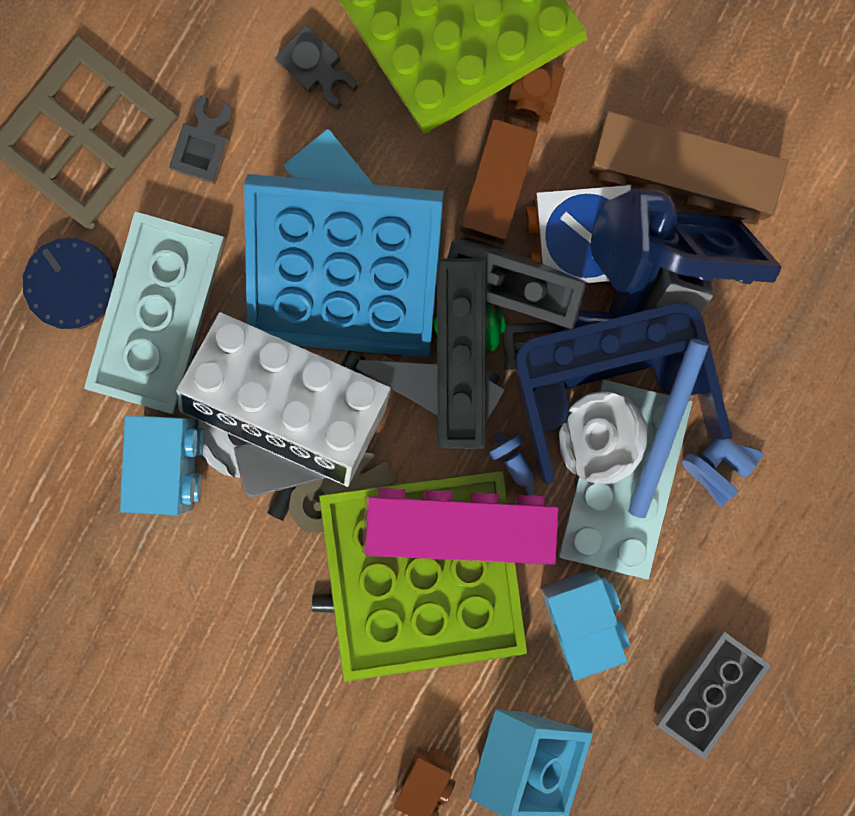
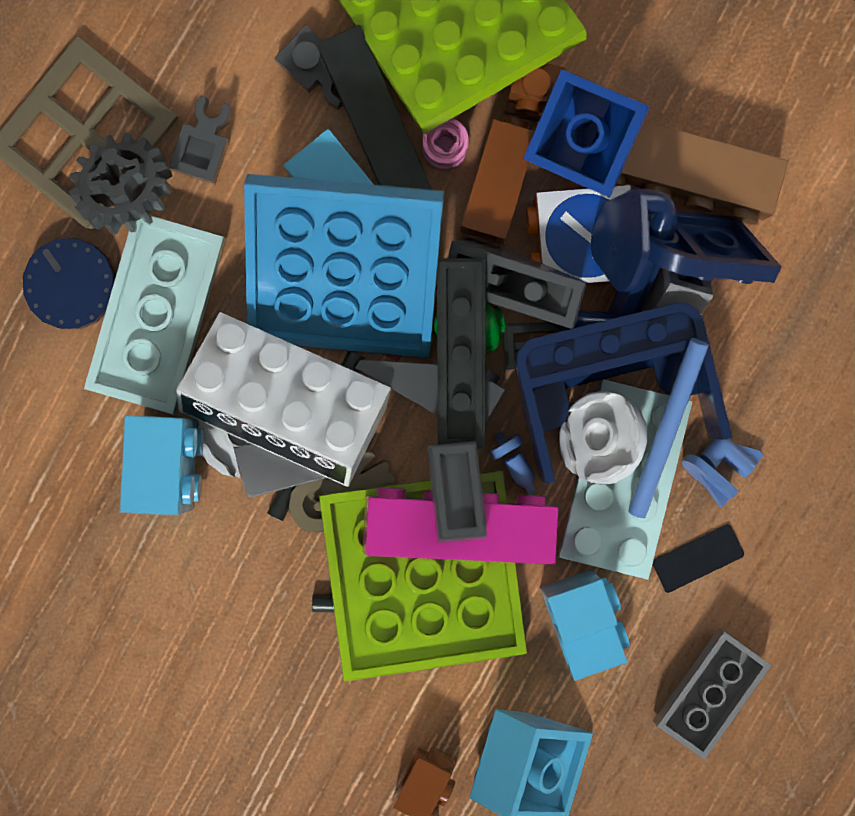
none -> dark grey gear [69,133,173,235]
none -> pearl dark grey tile [317,24,432,190]
none -> bright pink wheel [422,118,469,171]
none -> dark grey tile [427,442,487,543]
none -> blue slope [523,69,650,197]
none -> black sticker [652,524,744,593]

